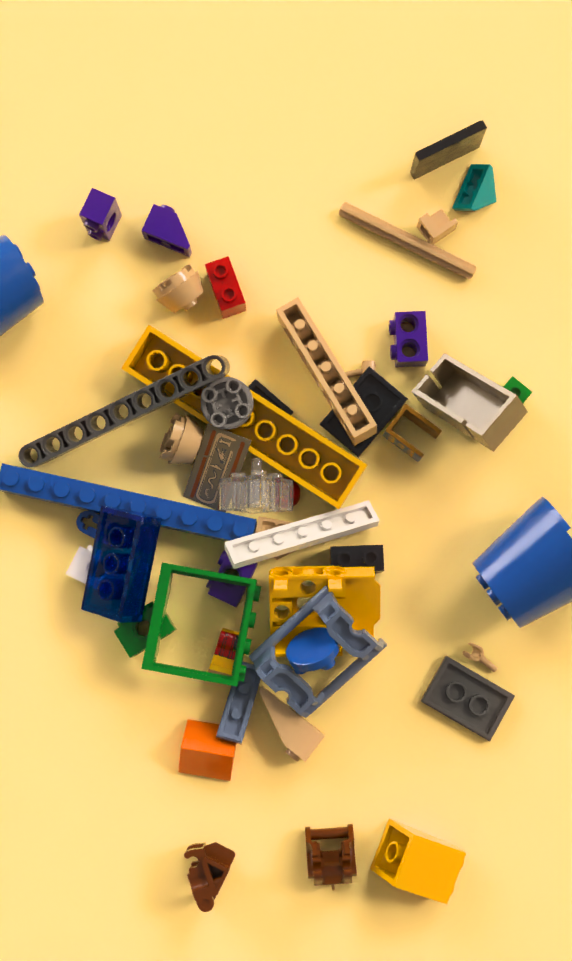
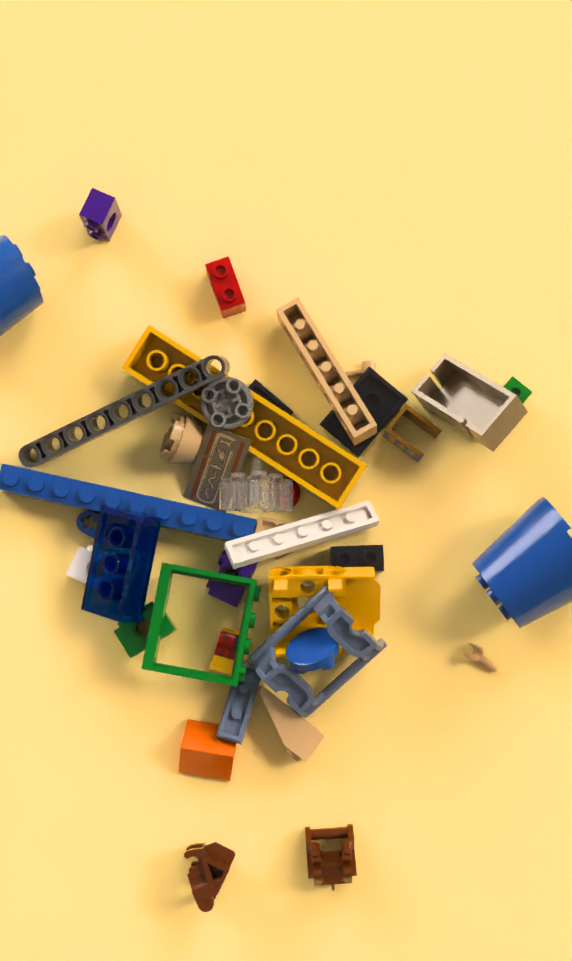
dark purple slope [142,204,192,257] -> none
tan cone [152,264,204,313] -> none
tan axle [339,202,476,279] -> none
yellow slope [370,818,466,904] -> none
dark purple brick [389,311,428,368] -> none
tile [410,120,487,180] -> none
tan panel [417,210,458,245] -> none
dark grey tile [420,656,515,742] -> none
teal slope [452,164,497,211] -> none

